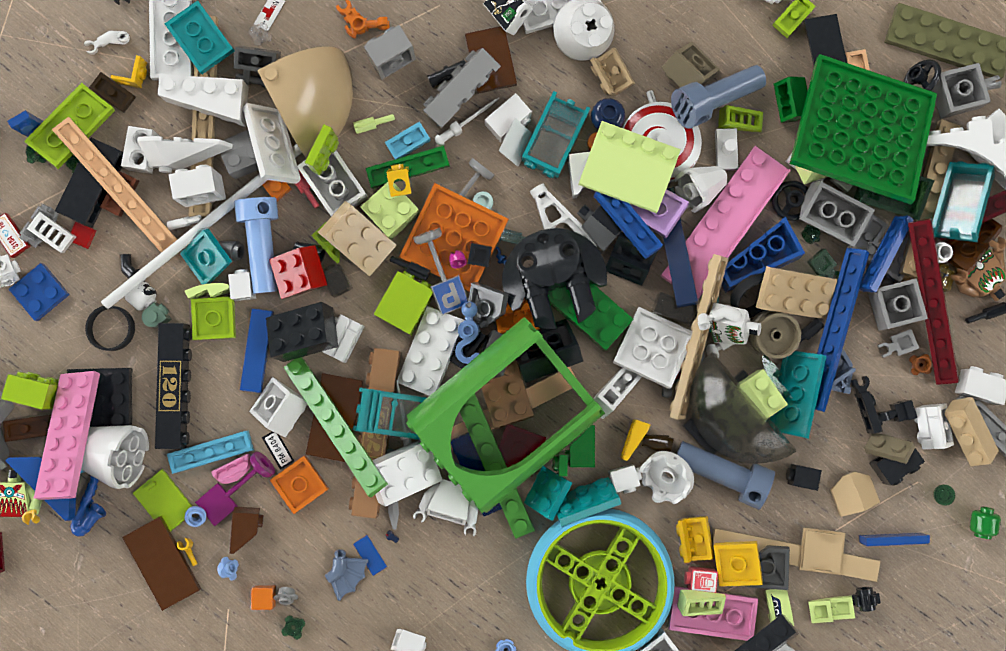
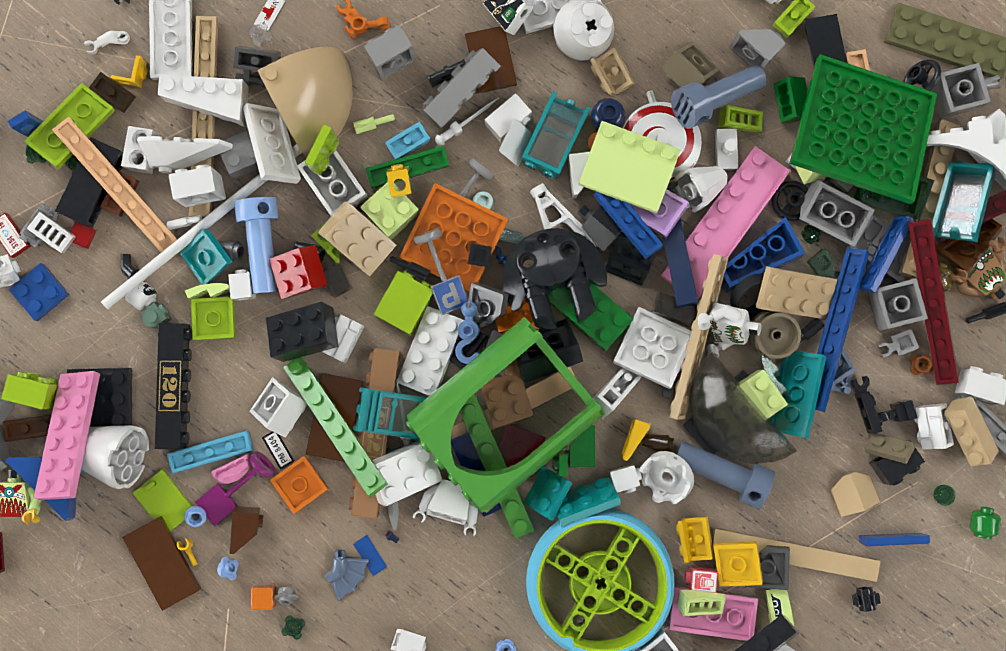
blue piece [70,474,106,537] -> none
black tyre [85,306,135,351] -> none
teal plate [164,0,235,75] -> none
blue tile [240,309,274,393] -> none
orange plate [262,180,292,201] -> none
coral axle [295,170,319,208] -> none
dark pink hinge [449,250,467,269] -> none
black brick [786,464,822,491] -> none
tan piece [799,527,845,575] -> none
yellowish green slope [808,595,855,623] -> none
white cone [936,242,953,263] -> none
none -> light grey slope [729,29,786,69]

